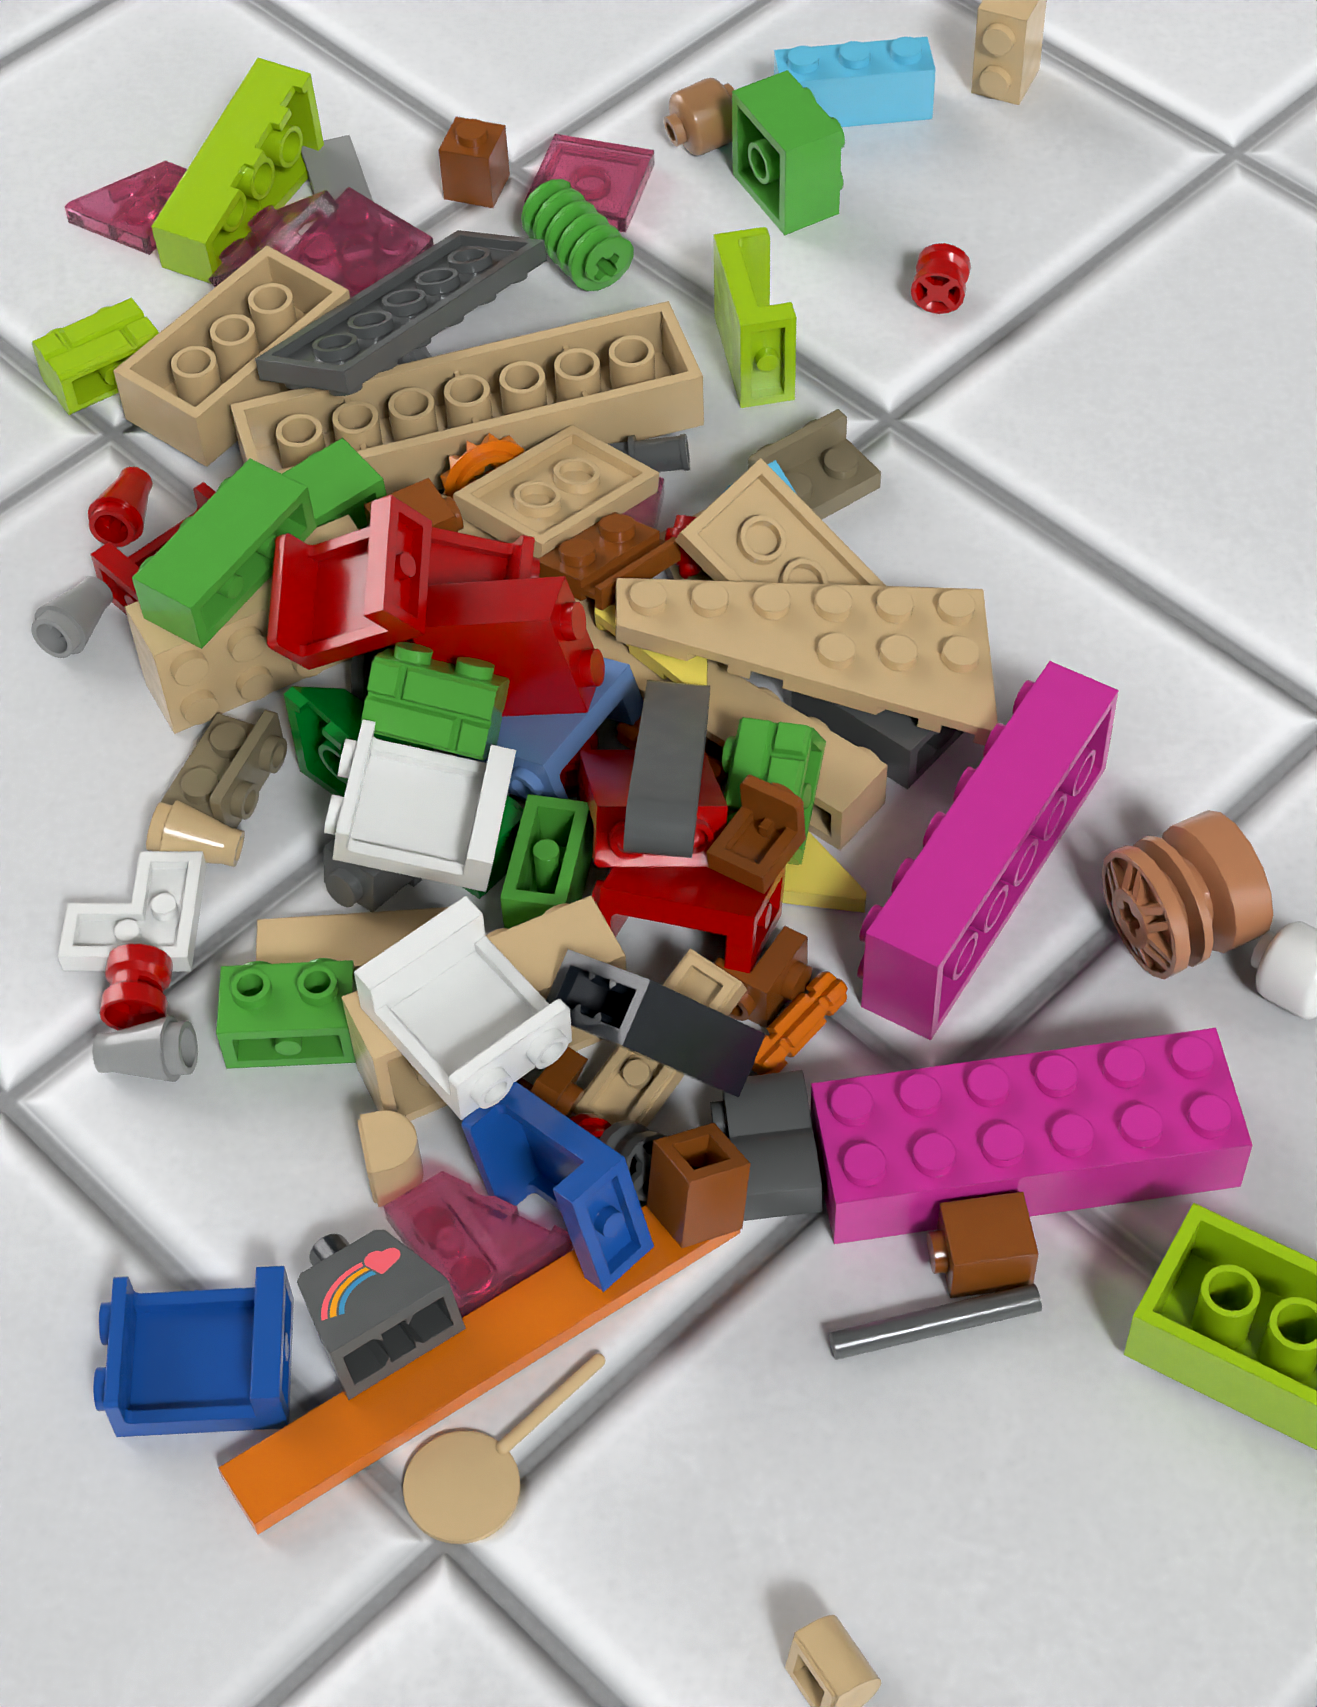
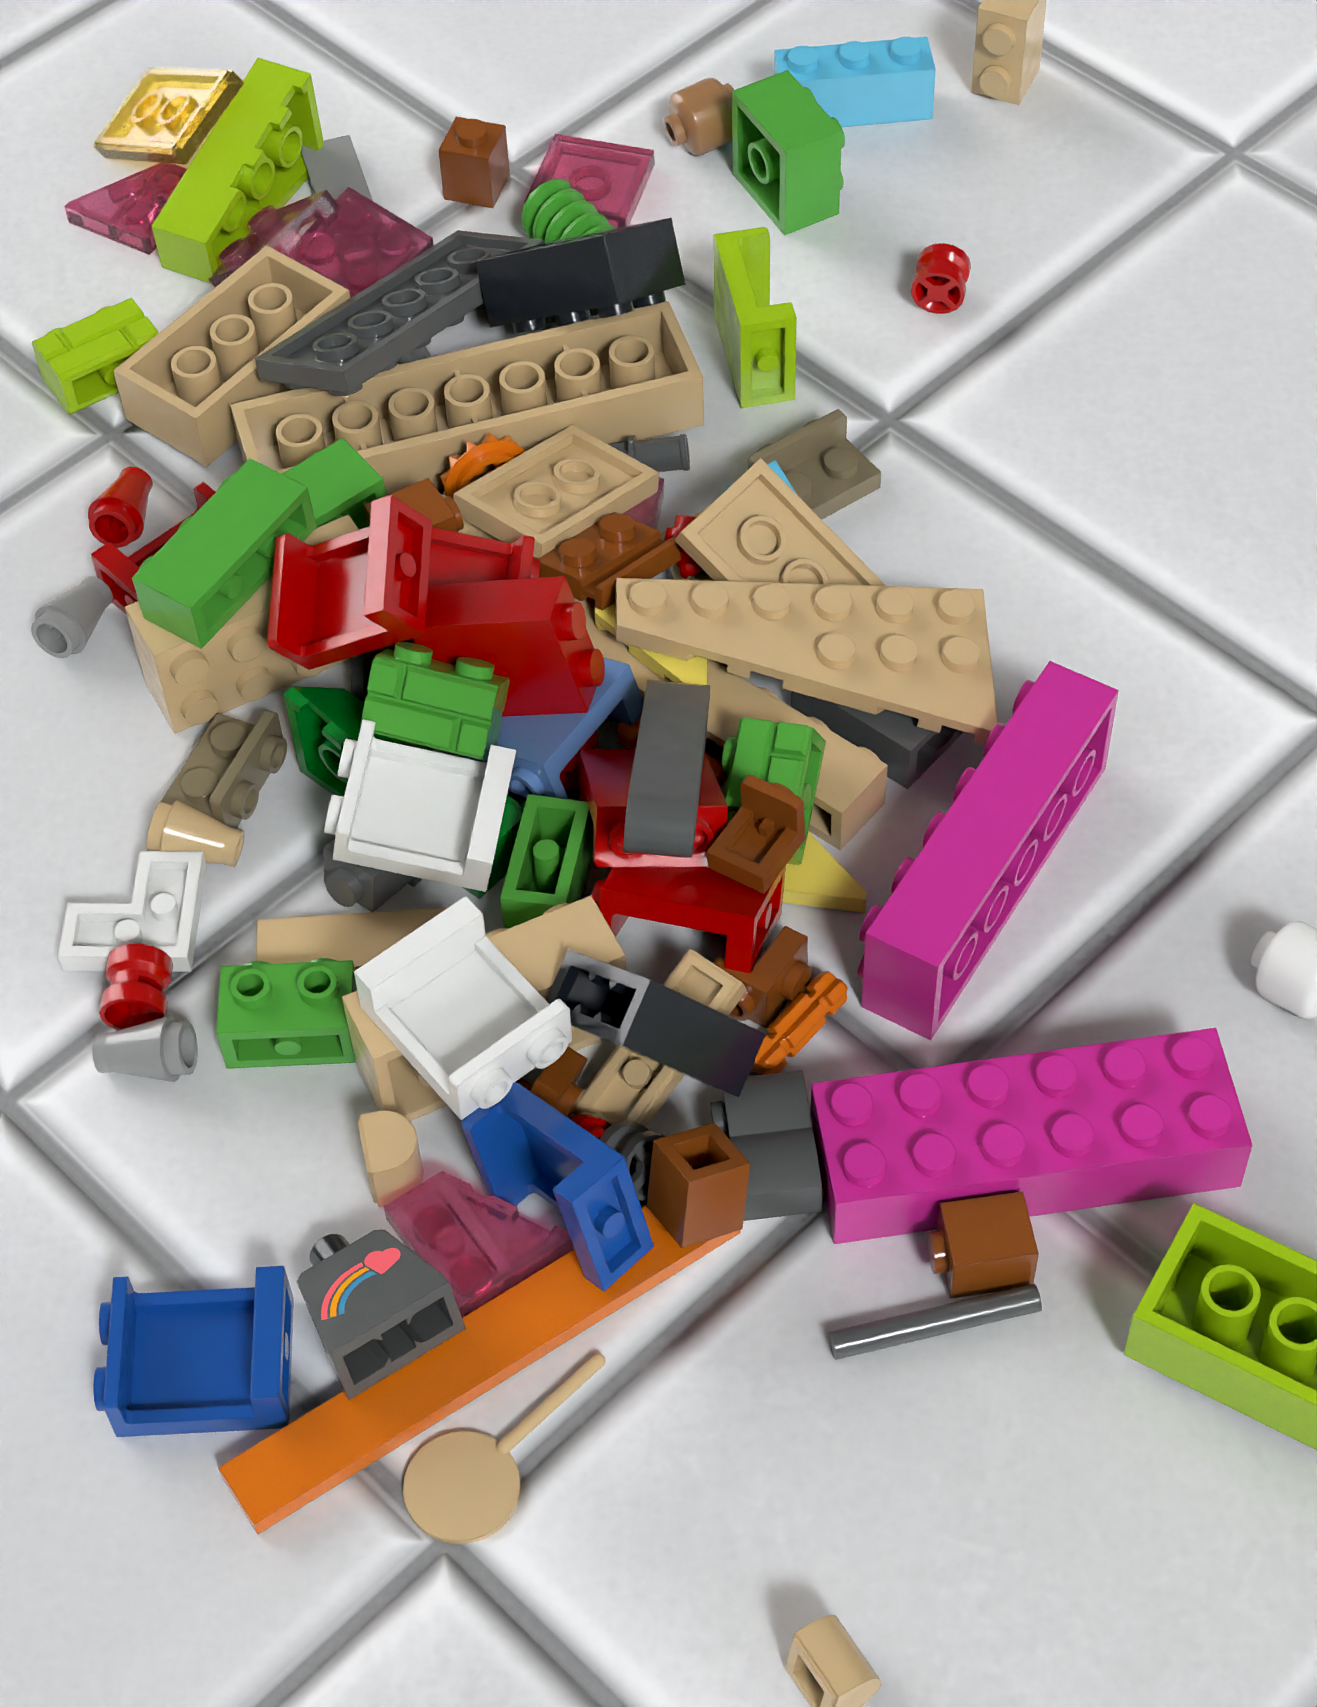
nougat wheel [1101,810,1273,980] -> none
none -> clear yellow tile [93,67,245,165]
none -> black brick [475,217,686,333]

